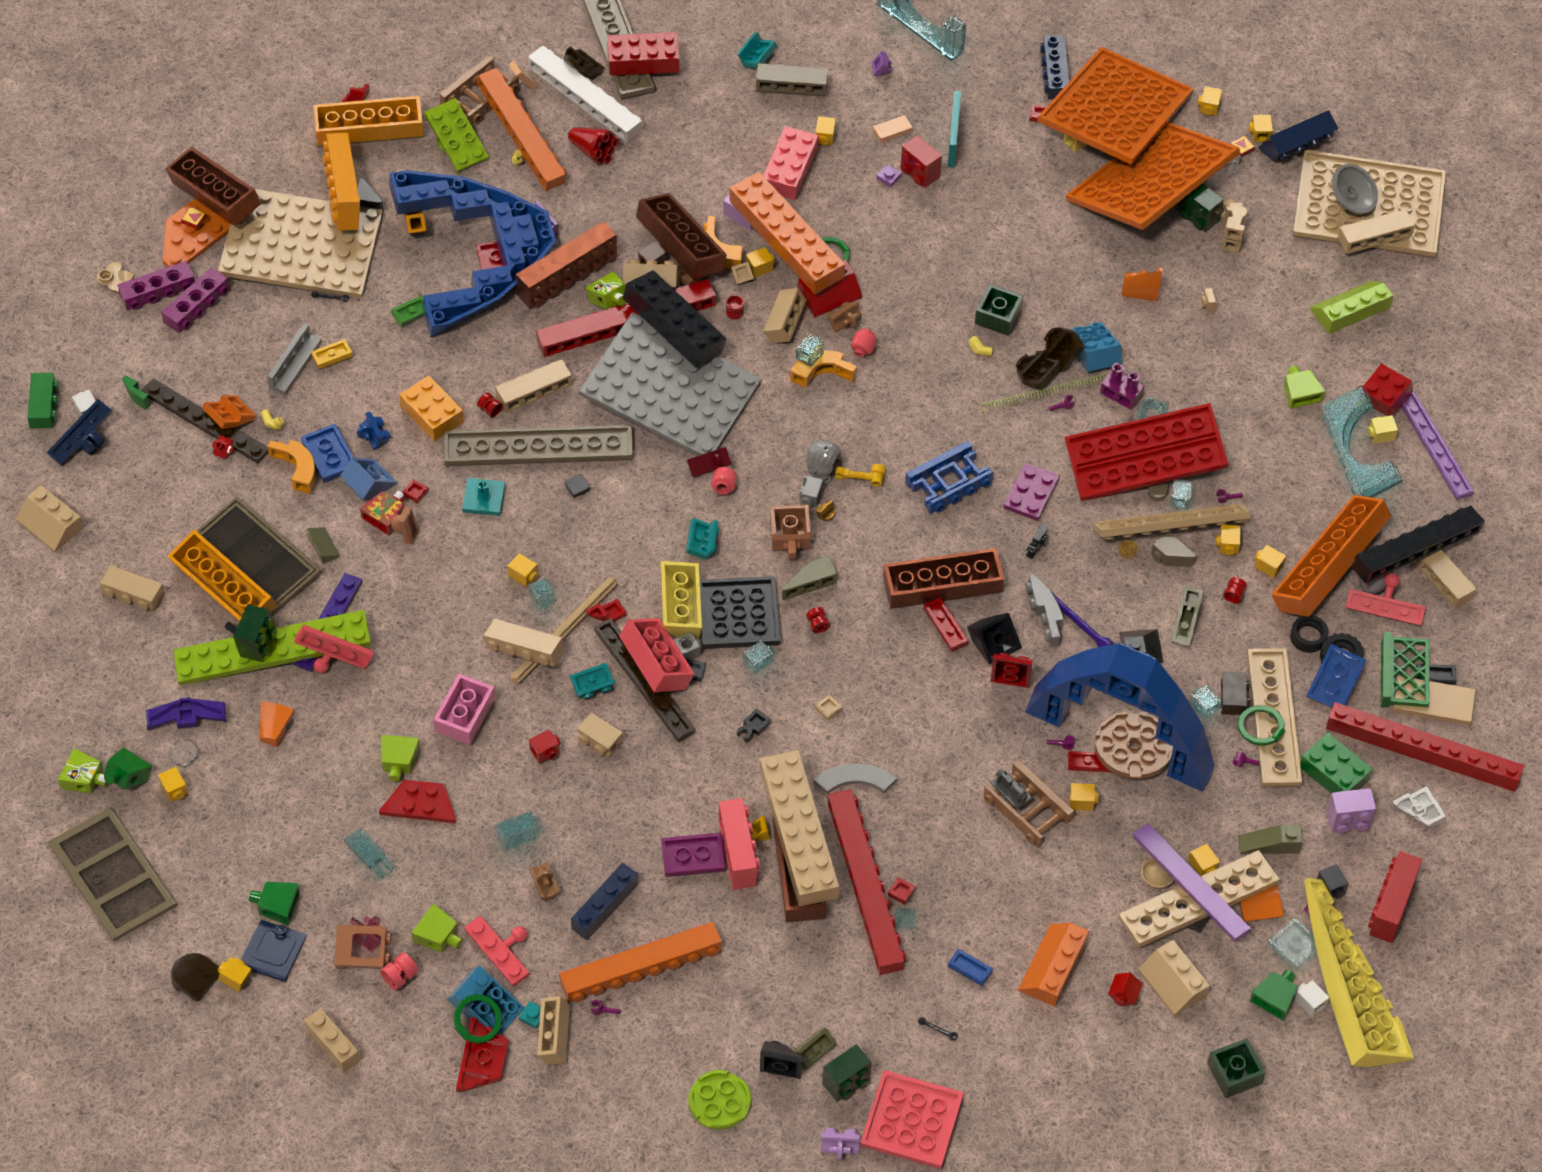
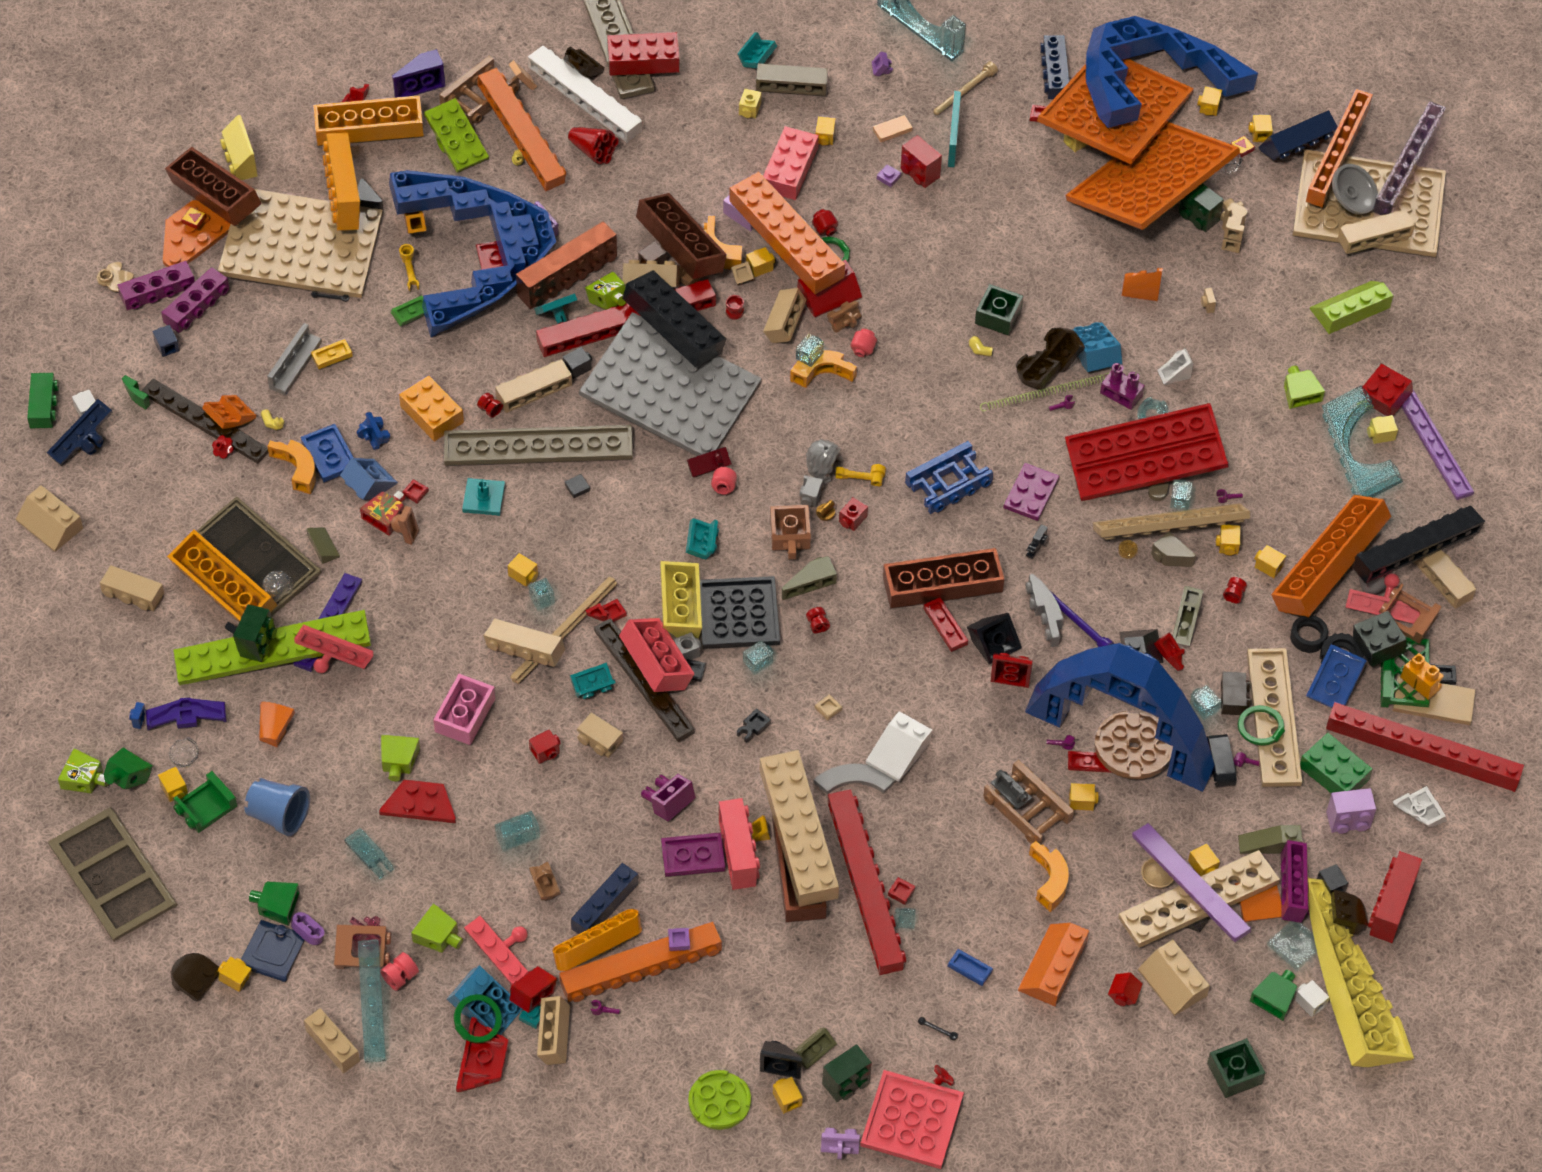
none -> blue plate [129,702,146,729]
none -> dark blue brick [152,325,180,357]
none -> green panel [173,771,238,833]
none -> light yellow slope [220,115,257,180]
none -> medium blue piece [244,778,310,836]
none -> clear hair [262,571,294,599]
none -> medium lavender beam [291,912,325,945]
none -> clear light blue tile [358,939,386,1063]
none -> dark purple slope [392,49,446,98]
none -> yellow brick [399,244,419,291]
none -> red brick [509,966,557,1013]
none -> teal tile [534,293,577,324]
none -> light orange beam [552,909,642,971]
none -> brick [563,347,593,379]
none -> magenta brick [641,774,696,821]
none -> medium lavender plate [668,928,690,951]
none -> light yellow brick [739,89,762,119]
none -> yellow brick [773,1077,803,1114]
none -> red head [812,209,838,236]
none -> red brick [839,497,868,531]
none -> white slope [866,711,932,782]
none -> red plant [933,1065,954,1086]
none -> tan piece [934,61,998,115]
none -> light orange arch [1029,841,1069,912]
none -> blue piece [1086,16,1258,128]
none -> red slope [1154,632,1185,671]
none -> white slope [1157,349,1193,385]
none -> beam [1207,734,1237,787]
none -> magenta brick [1281,840,1308,923]
none -> orange brick [1306,89,1373,208]
none -> dark brown slope [1331,890,1369,934]
none -> pearl dark grey brick [1353,611,1407,667]
none -> brick [1373,101,1446,215]
none -> nougat window [1379,583,1442,644]
none -> light orange hips [1400,653,1444,700]

